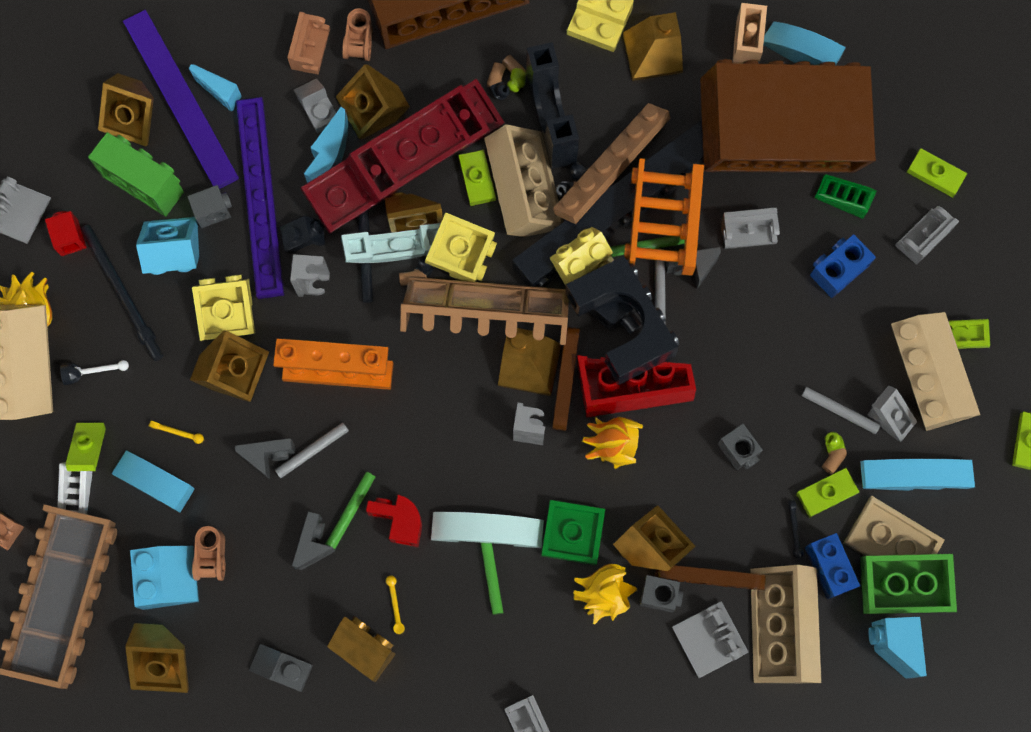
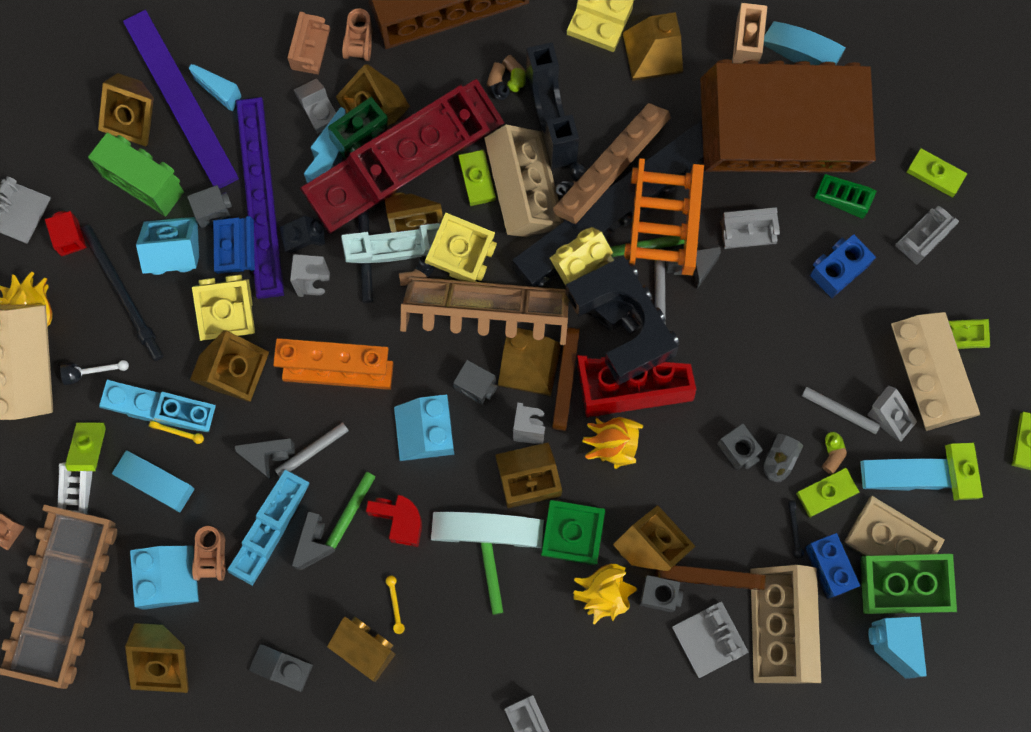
none -> medium azure slope [99,380,216,432]
none -> blue plate [213,216,255,274]
none -> medium azure slope [227,470,309,586]
none -> dark green brick [328,97,388,158]
none -> medium azure slope [394,394,454,461]
none -> dark grey brick [453,360,498,405]
none -> pearl gold slope [495,442,562,508]
none -> dark grey rock [763,433,803,482]
none -> lime plate [945,443,983,500]

